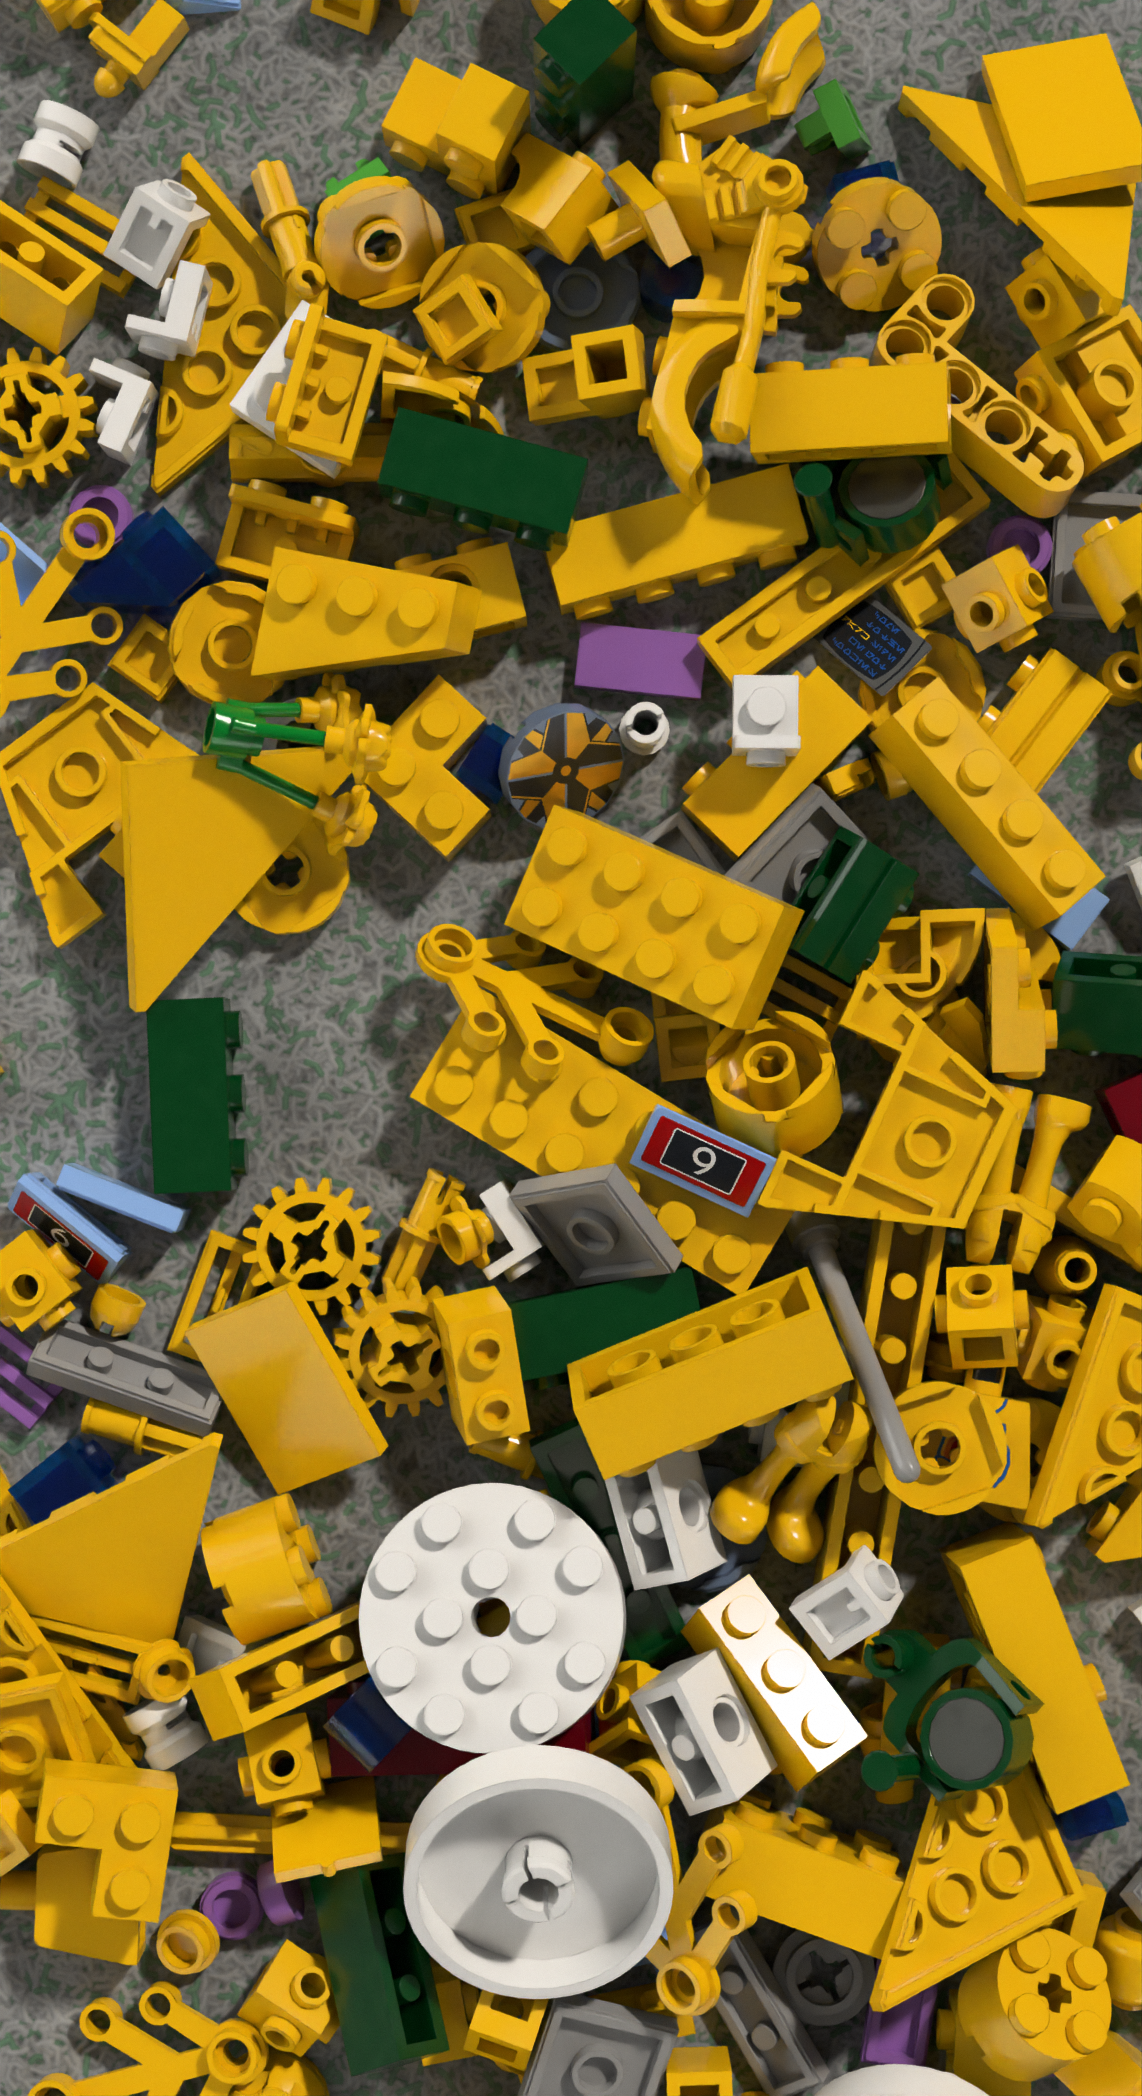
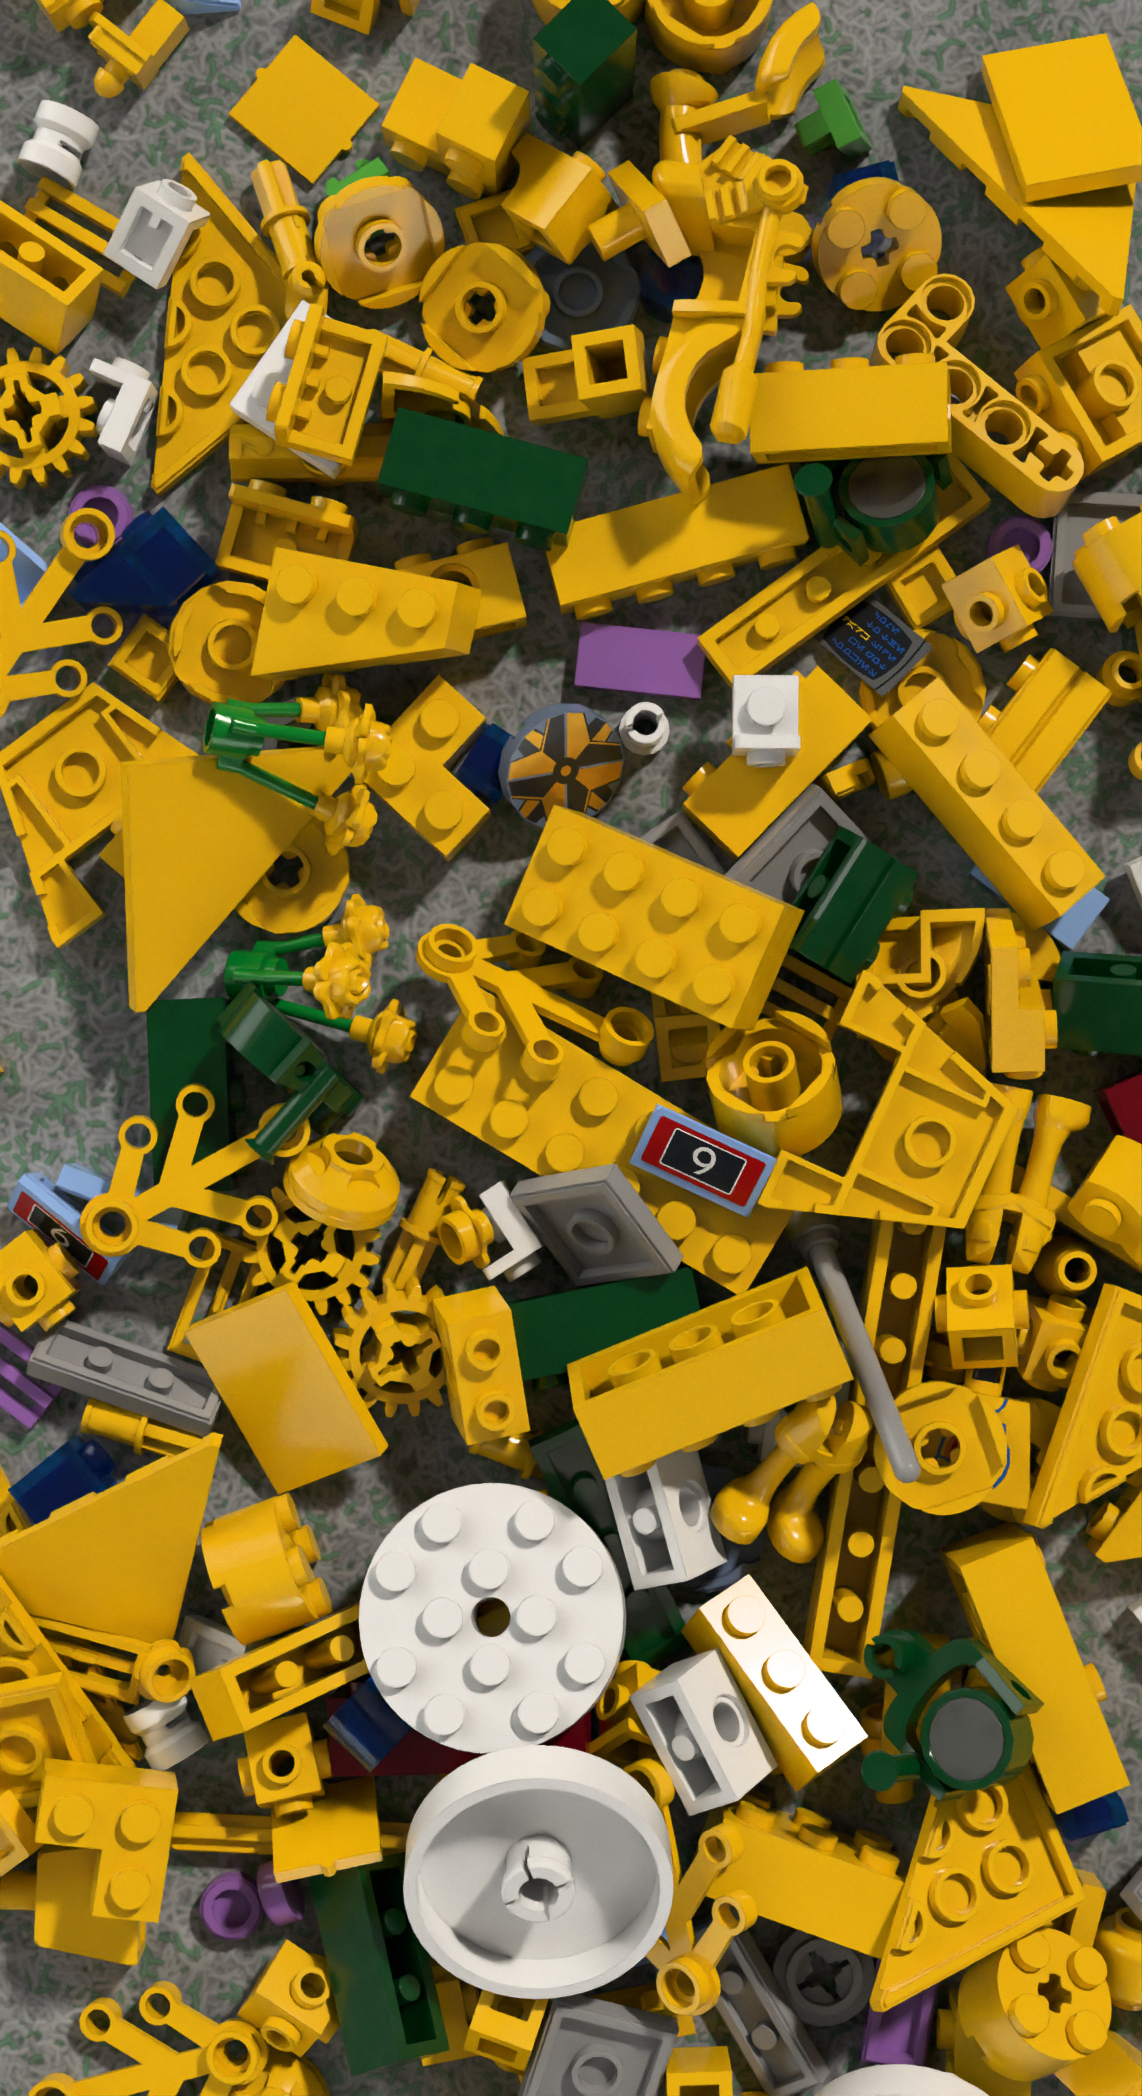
yellow hinge [89,1283,146,1337] -> none
white bracket [125,260,213,361] -> none
yellow plate [156,1909,220,1975] -> none
yellow tile [412,274,503,366] -> none
white bracket [789,1545,904,1660] -> none
none -> yellow plant [80,1083,311,1268]
none -> dark green piece [216,981,366,1165]
none -> yellow plant [224,893,418,1074]
none -> yellow piece [228,35,380,186]
none -> yellow piece [283,1132,400,1231]

